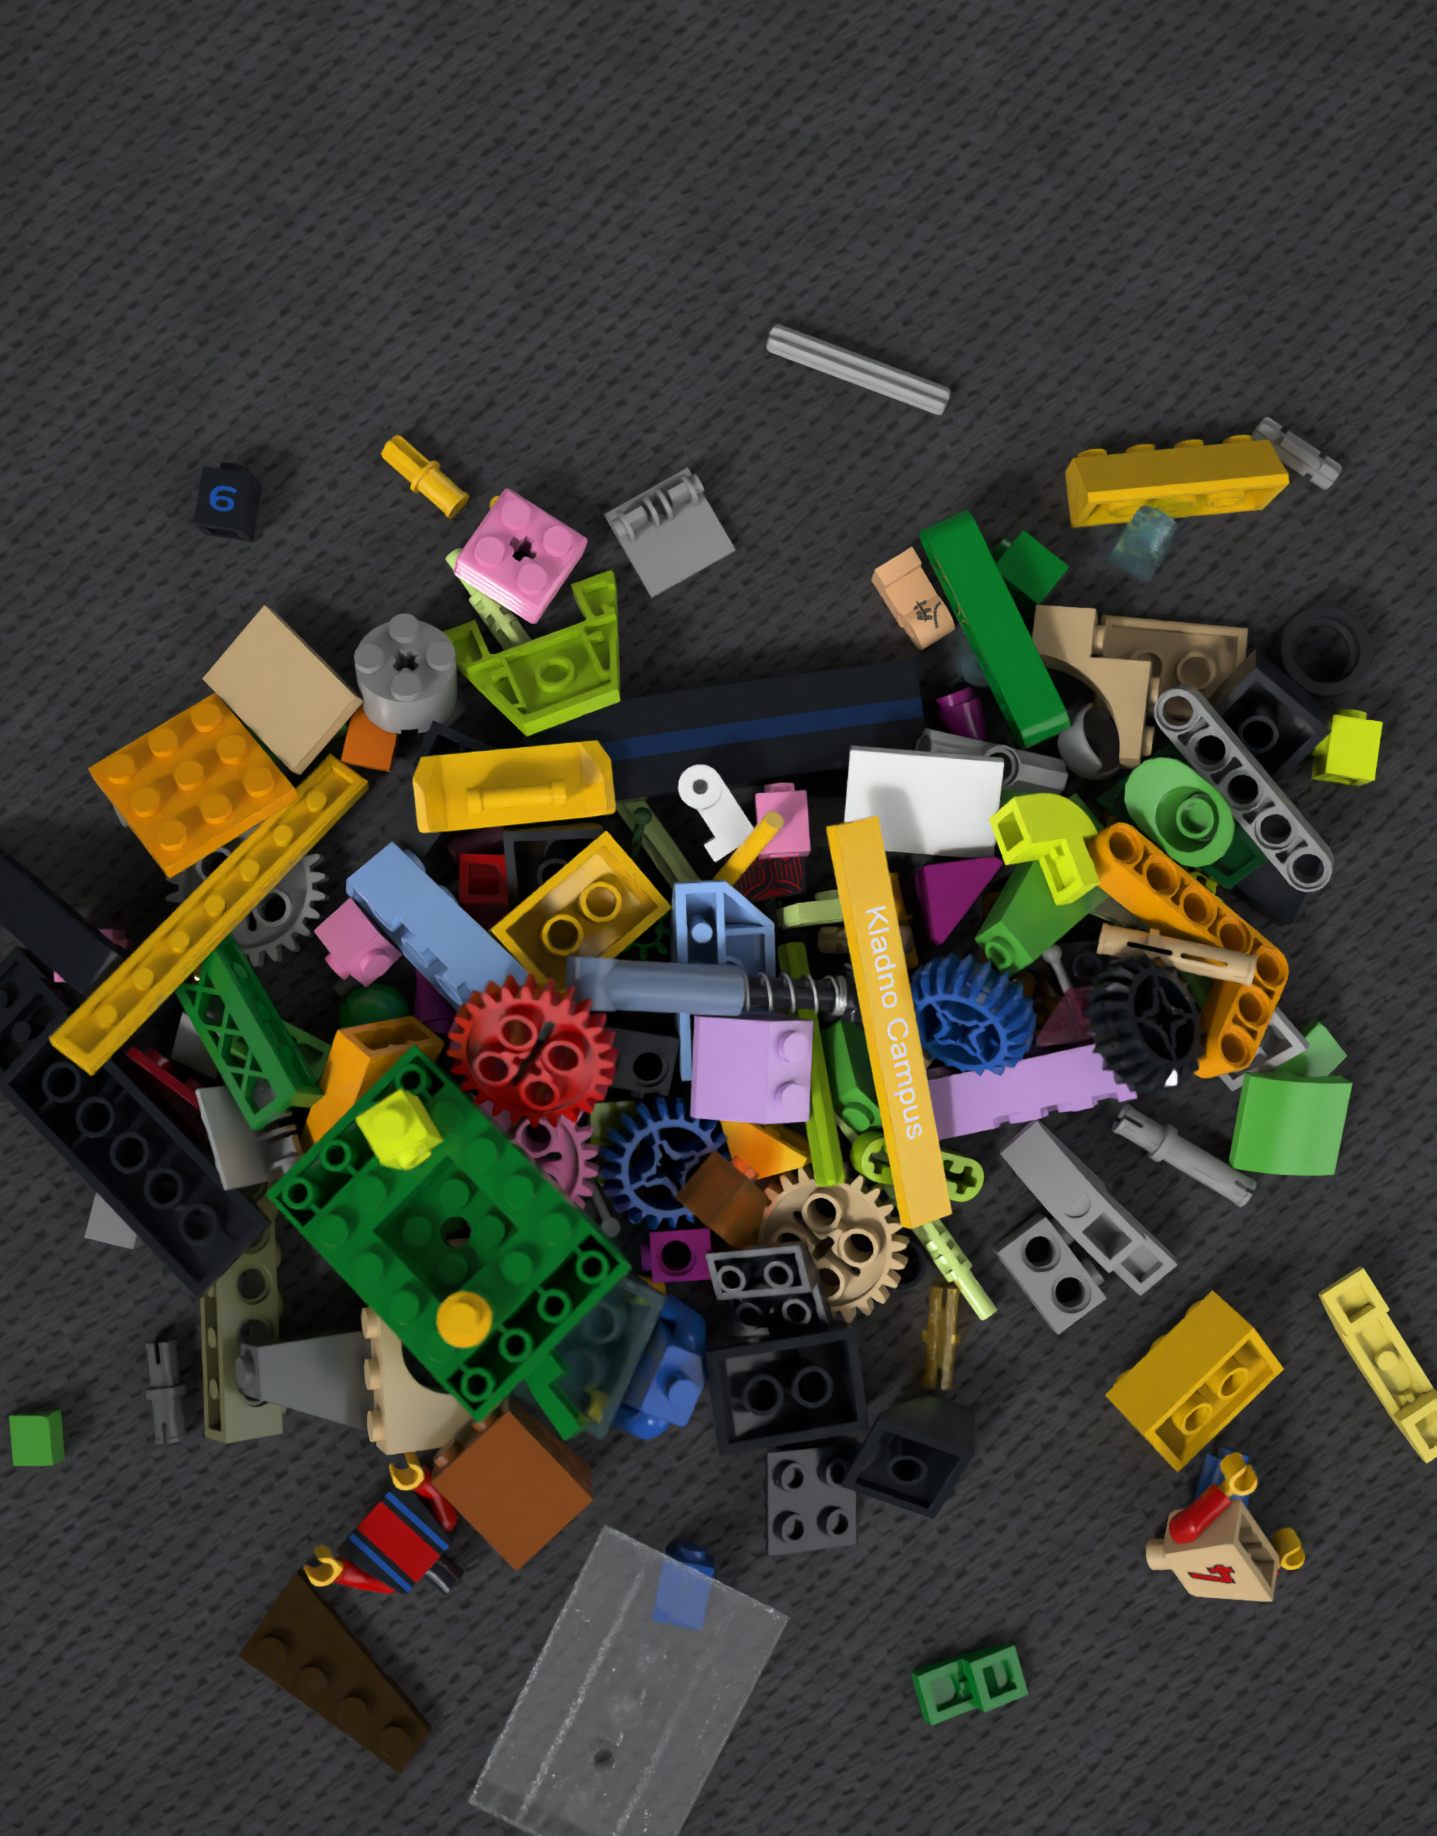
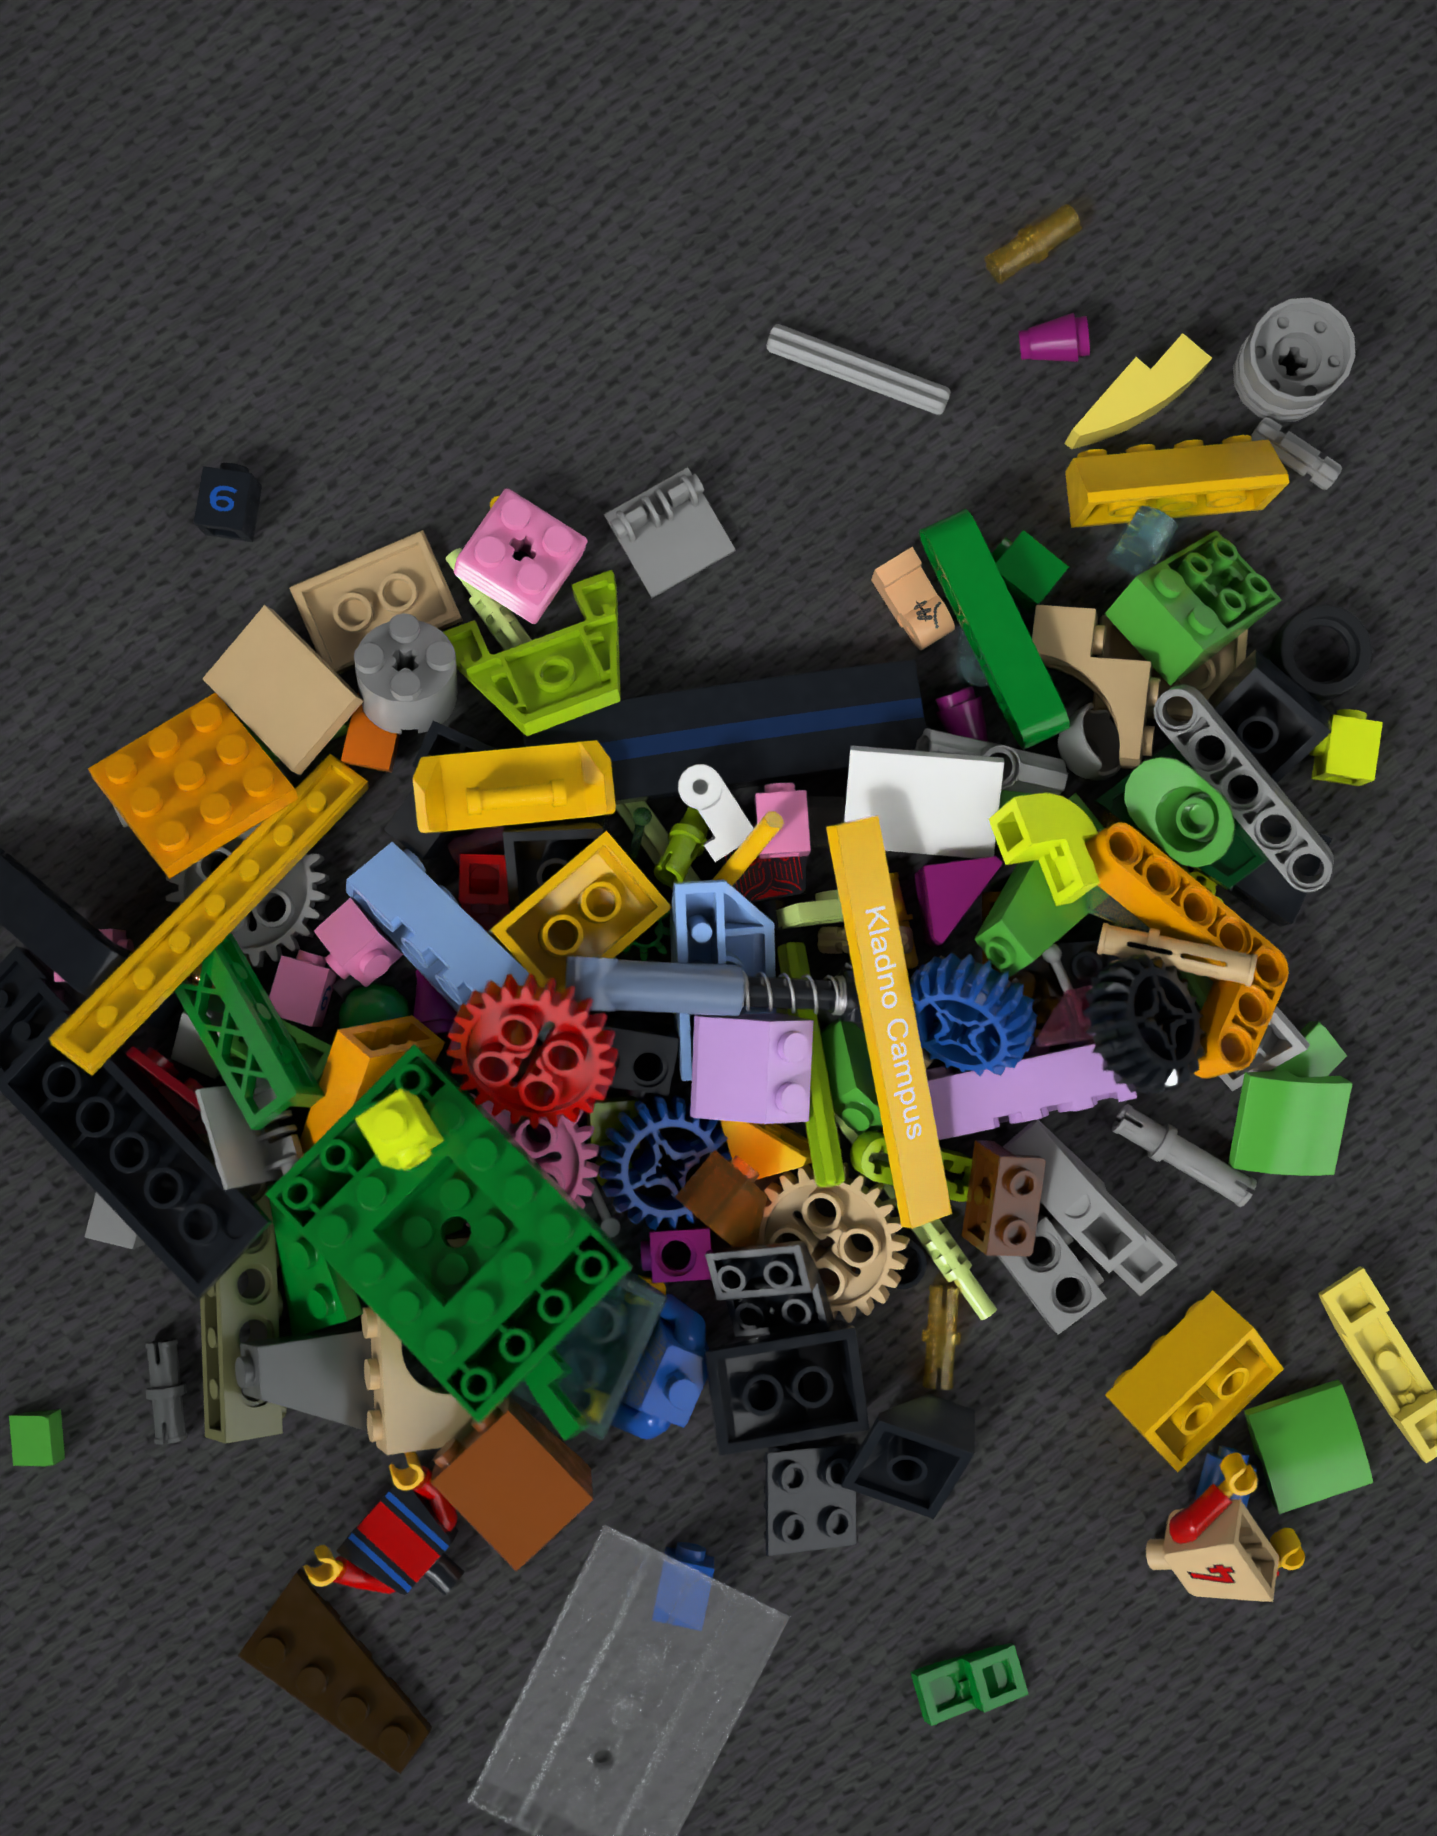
yellow axle [381,435,470,519] -> none
yellow plate [437,1292,492,1347] -> none
none -> green wing [267,1184,363,1335]
none -> bright pink brick [269,950,337,1027]
none -> tan tile [289,530,463,675]
none -> lime pin [653,806,710,887]
none -> reddish brown bracket [962,1140,1046,1256]
none -> clear yellow pin [984,204,1082,284]
none -> magenta cone [1019,312,1090,362]
none -> light yellow slope [1065,333,1212,449]
none -> bright green slope [1105,530,1282,686]
none -> light grey wheel [1233,298,1355,423]
none -> bright green slope [1244,1379,1373,1514]

